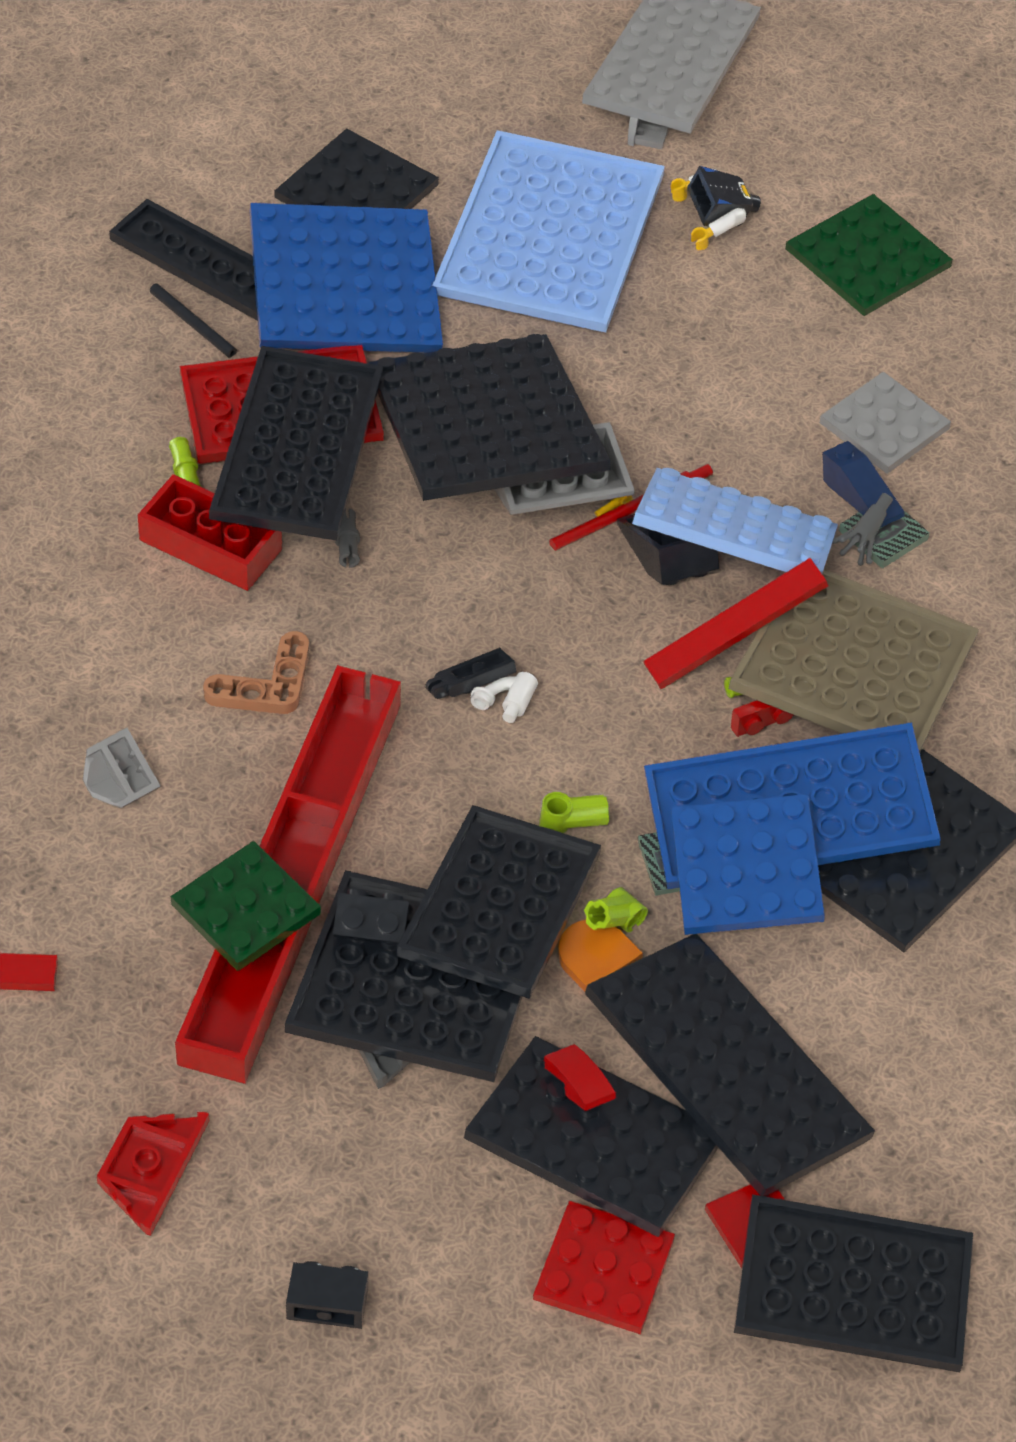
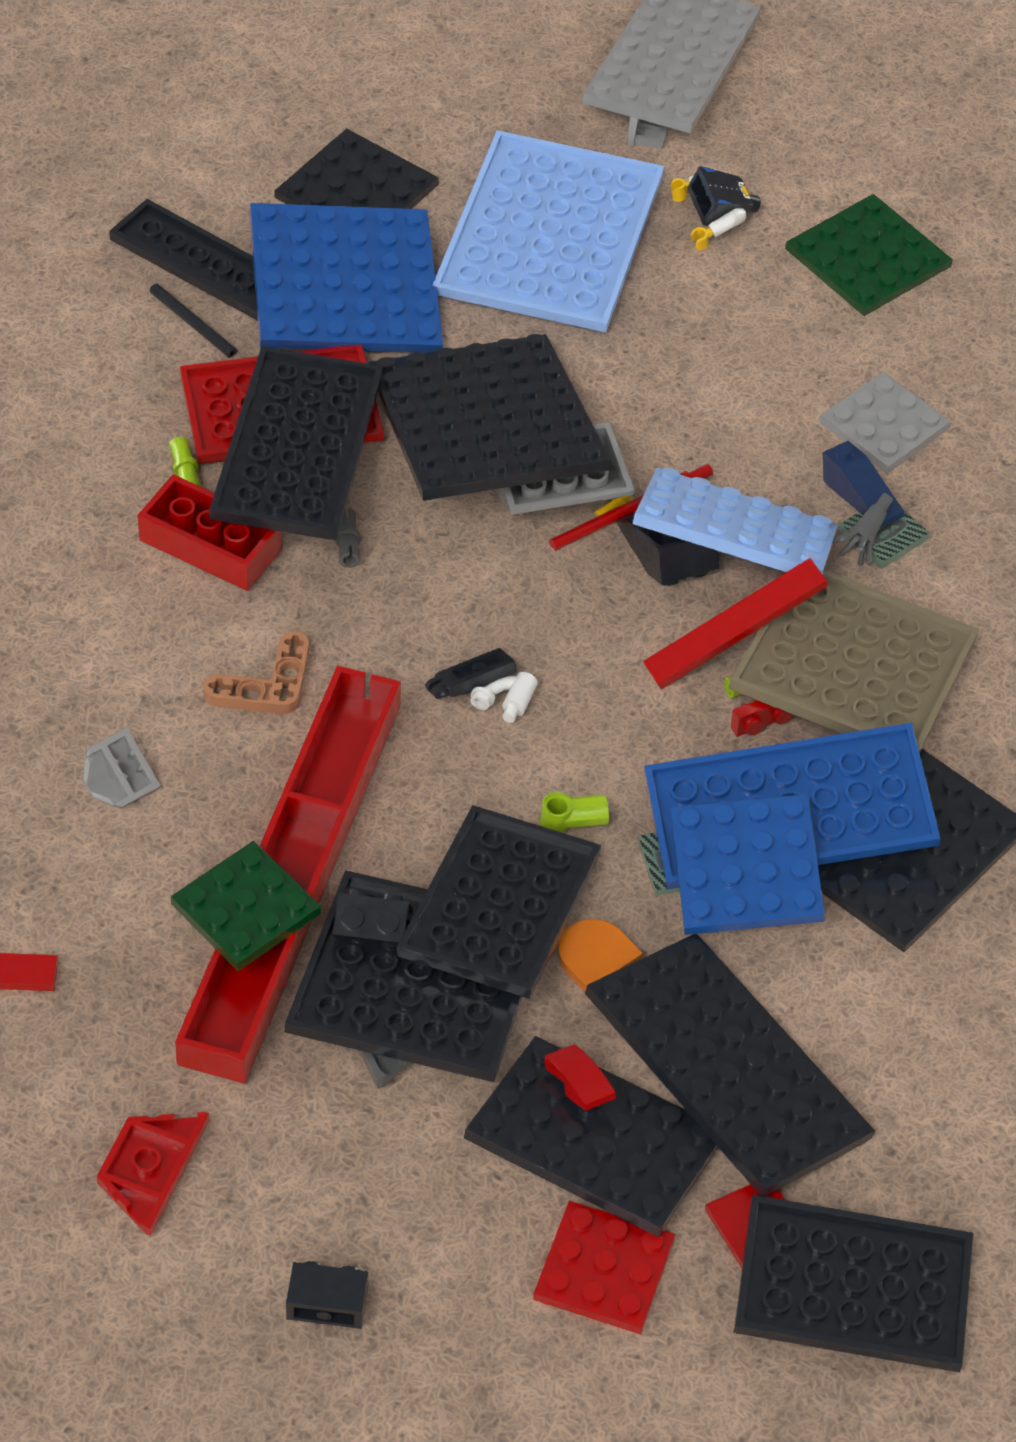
lime piece [584,887,648,933] -> none

